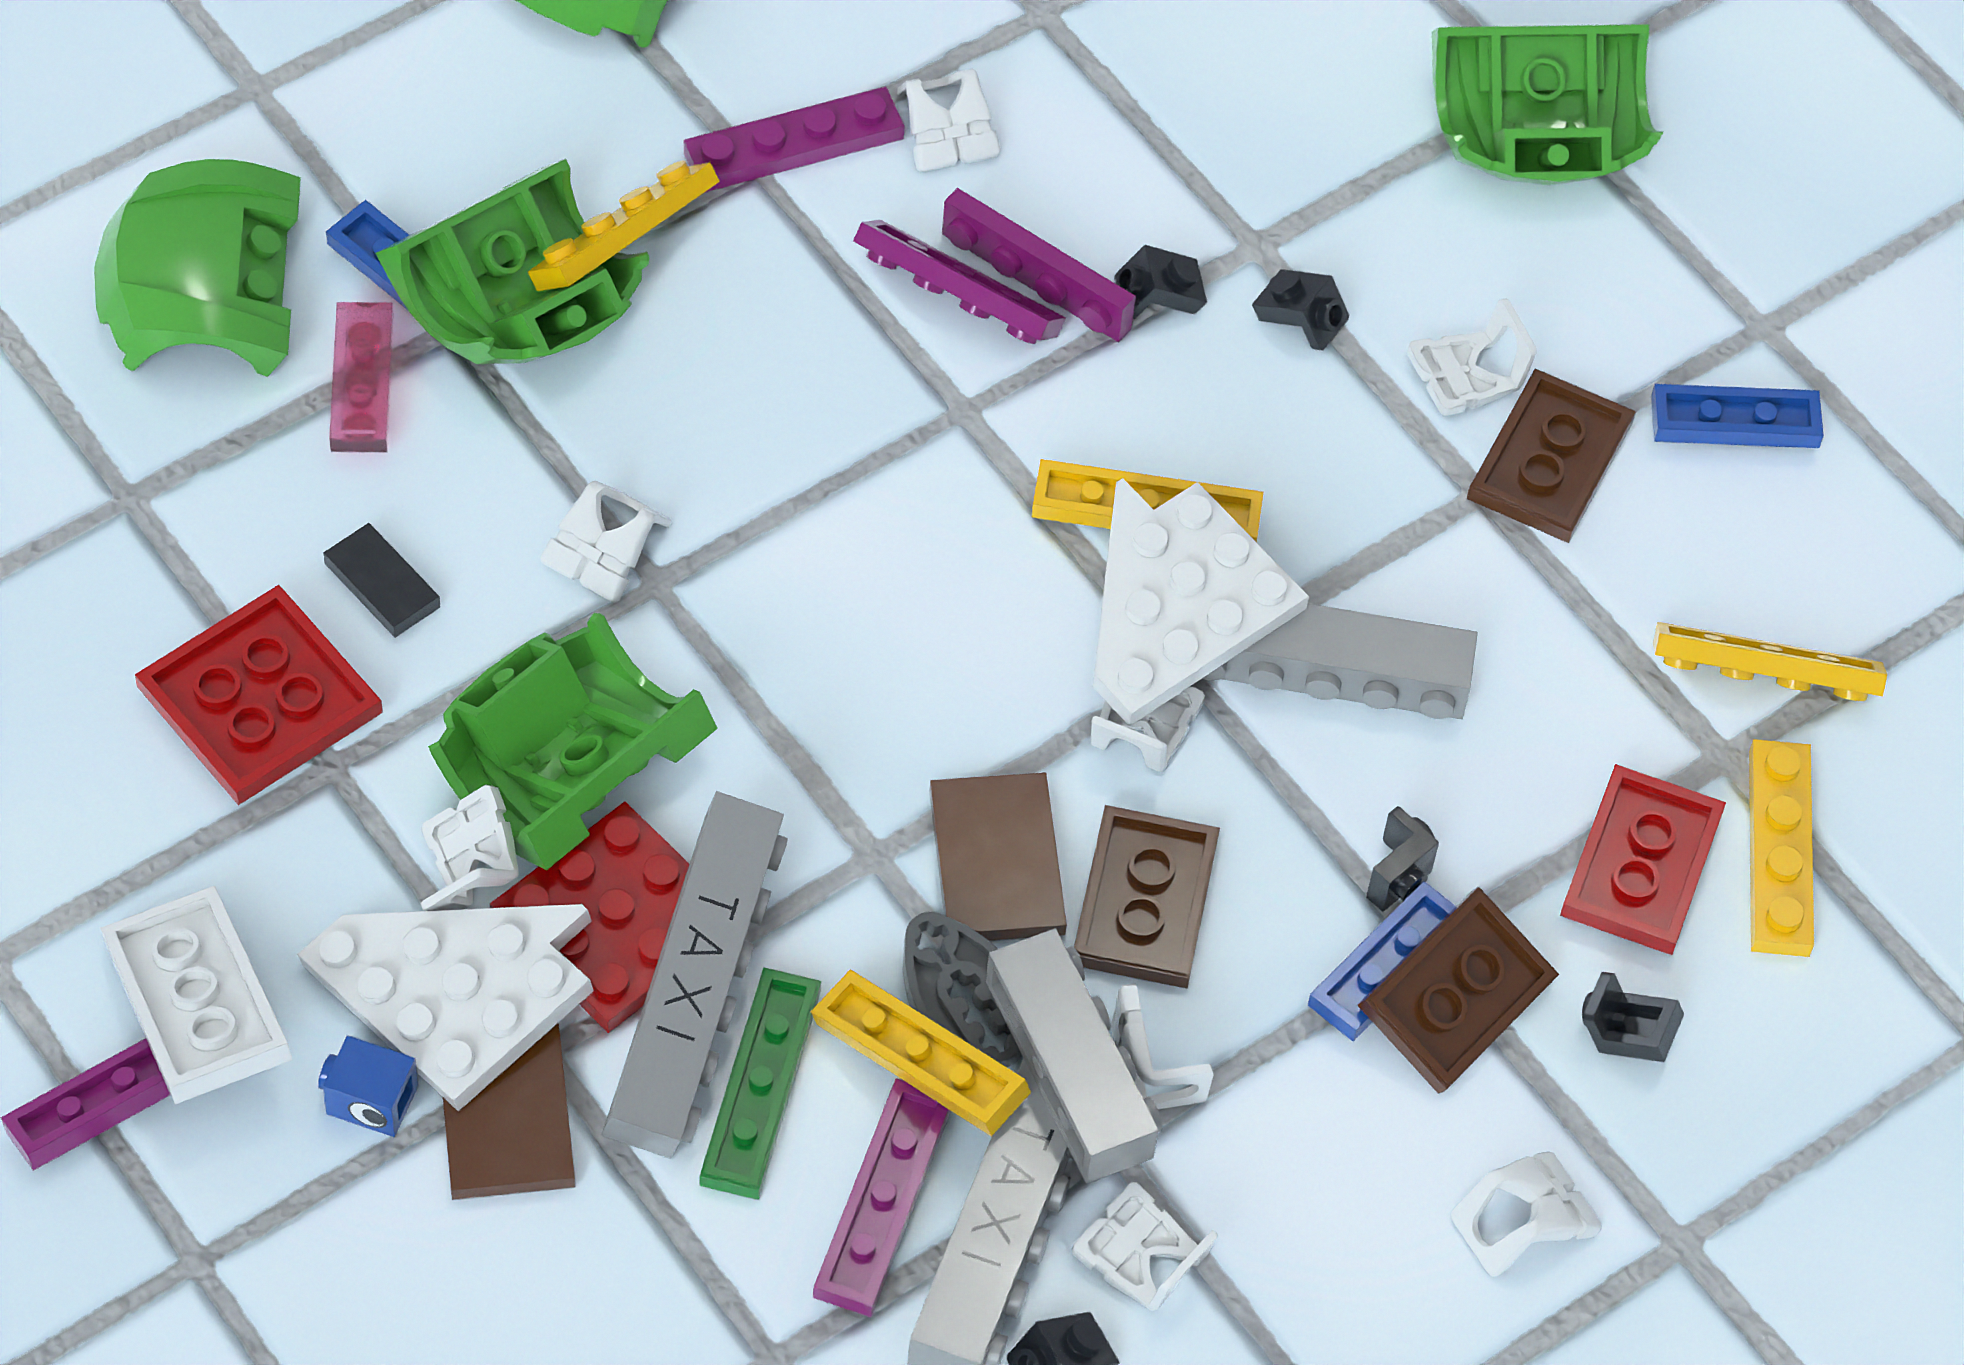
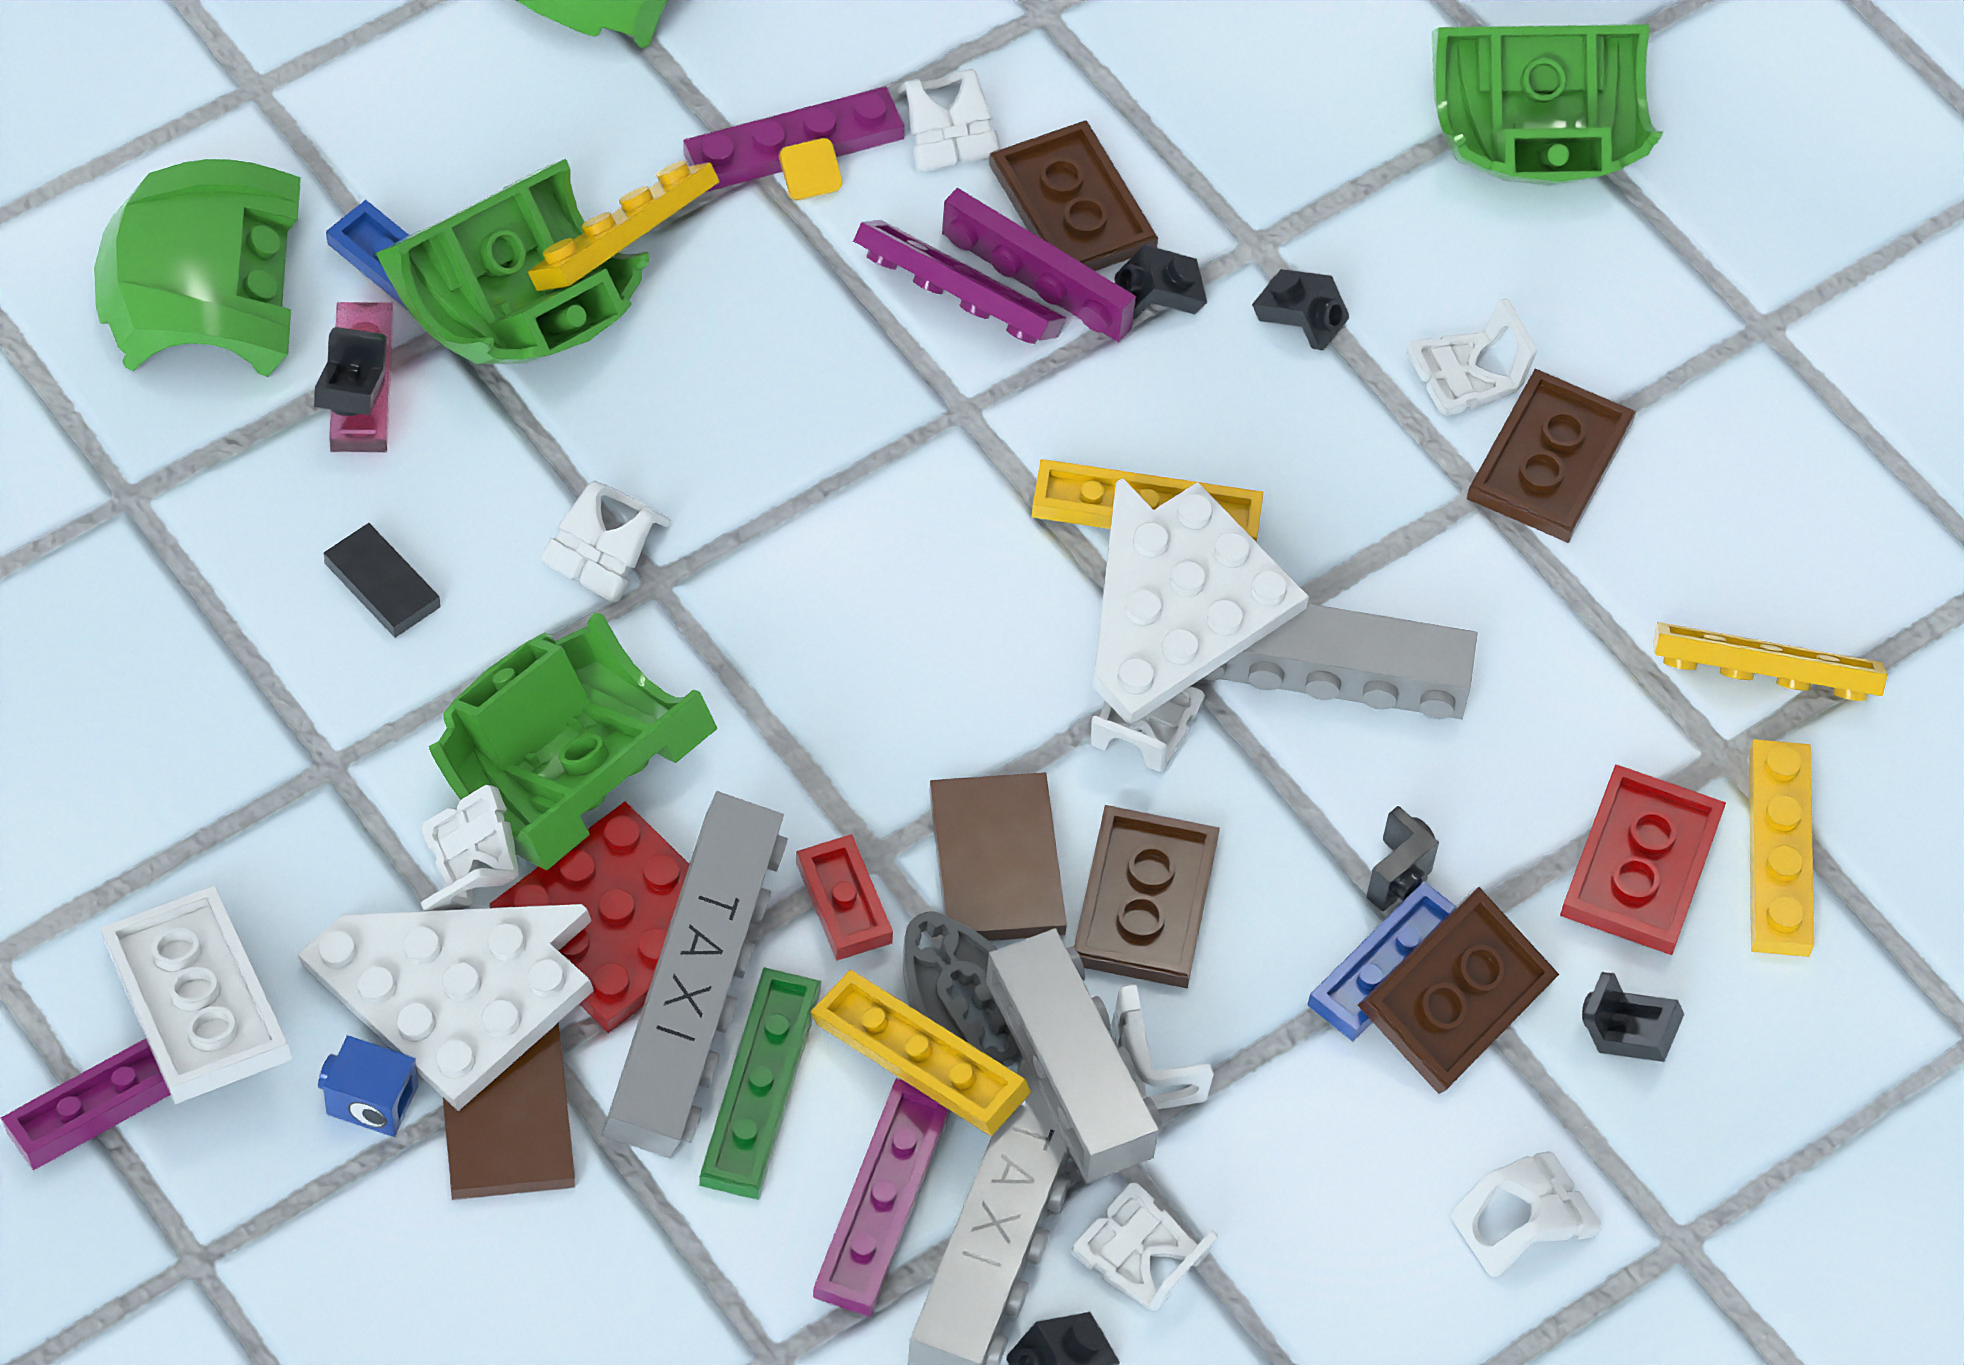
red plate [135,584,383,805] -> none
blue plate [1651,384,1824,448] -> none
none -> black bracket [314,327,387,416]
none -> yellow piece [779,138,842,201]
none -> red plate [796,834,893,961]
none -> reddish brown tile [989,120,1158,271]

